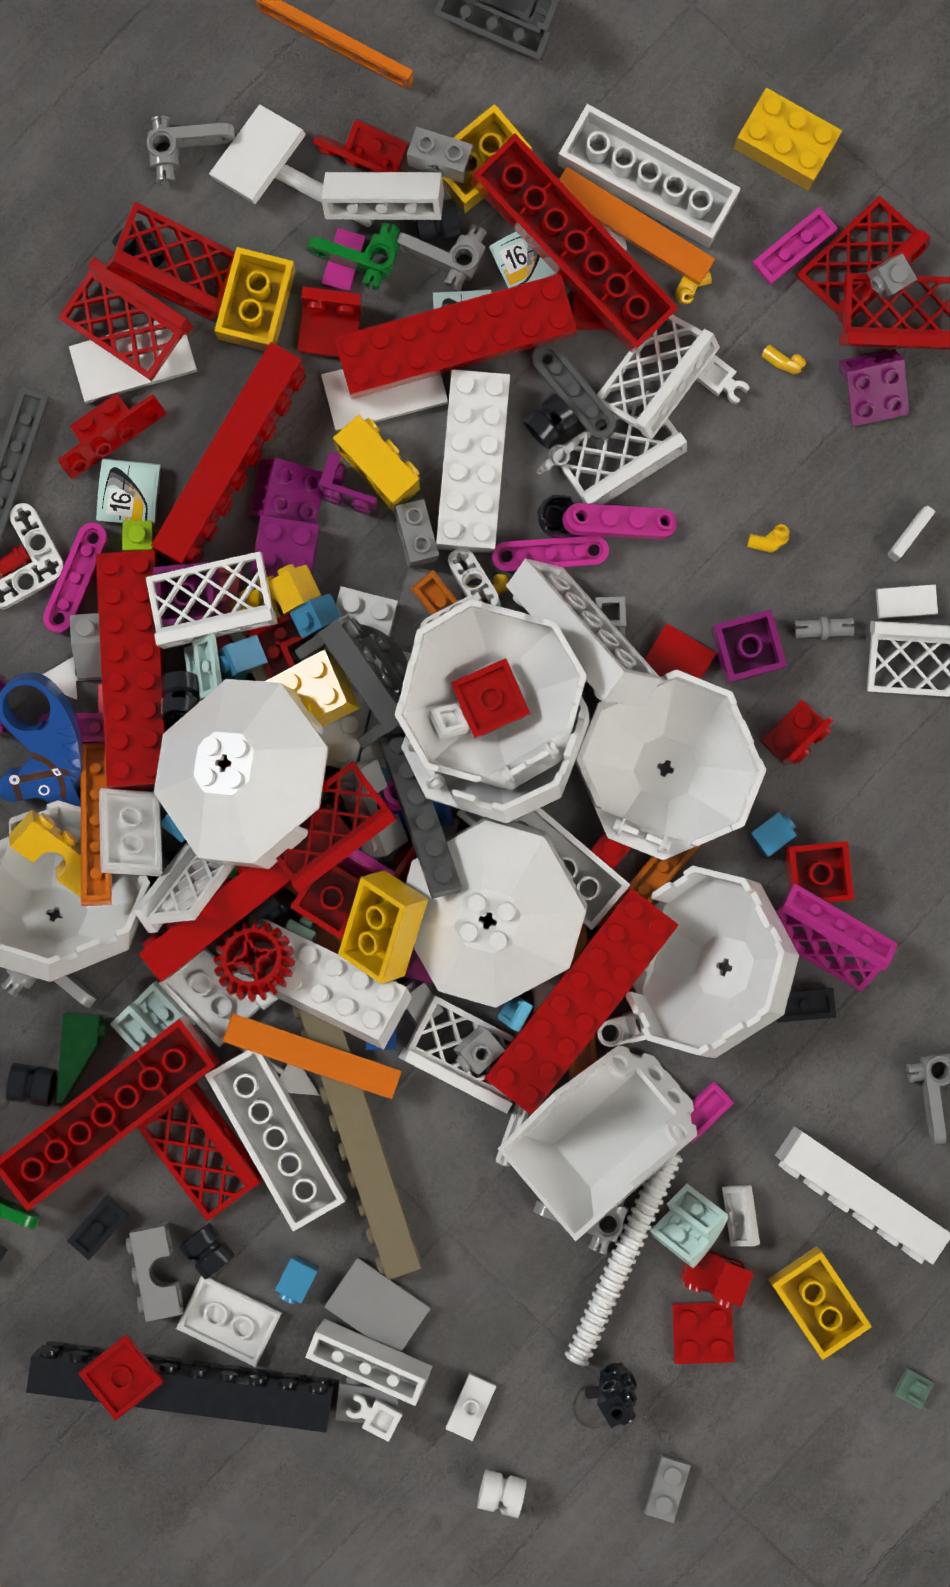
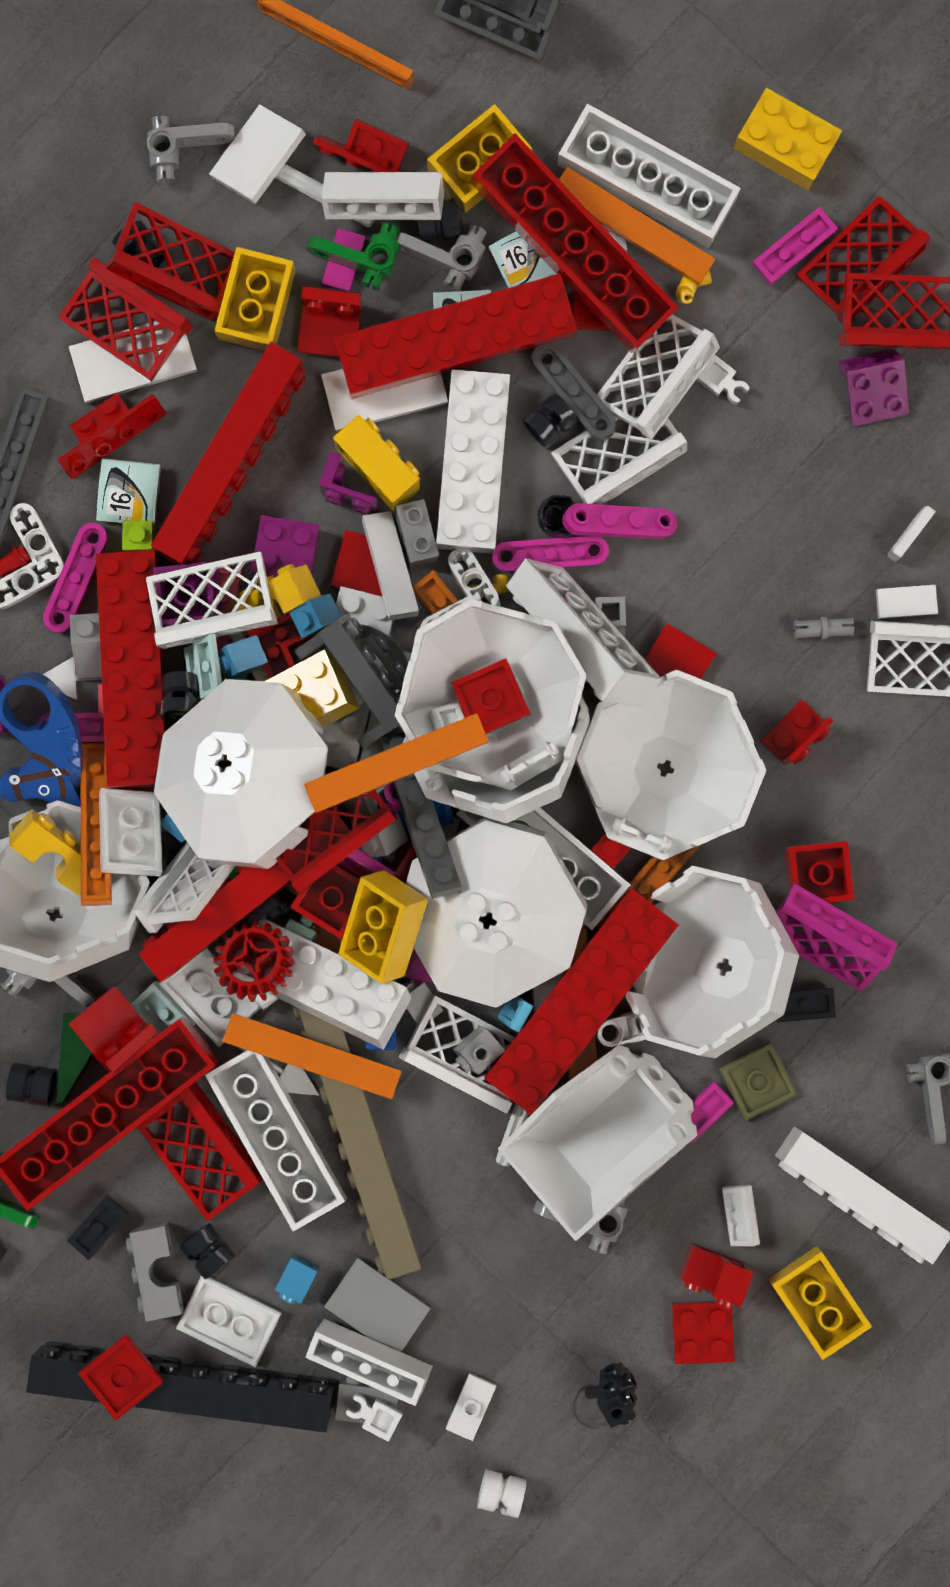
magenta bracket [249,458,323,524] -> none
light grey brick [407,127,473,184] -> none
light grey piece [536,435,581,474] -> none
white piece [564,1154,683,1366] -> none
light grey plate [644,1454,691,1523] -> none
light aqua slope [650,1184,729,1268] -> none
magenta brick [711,610,787,685] -> none
yellow arm [747,524,790,553] -> none
dark azure brick [748,812,797,857] -> none
yellow arm [762,345,806,375] -> none
light grey brick [867,253,917,298] -> none
sand green tile [893,1367,935,1409] -> none
none -> red bracket [69,986,158,1072]
none -> orange tile [304,713,489,813]
none -> red tile [330,530,402,597]
none -> white tile [362,511,419,621]
none -> olive tile [718,1042,798,1121]

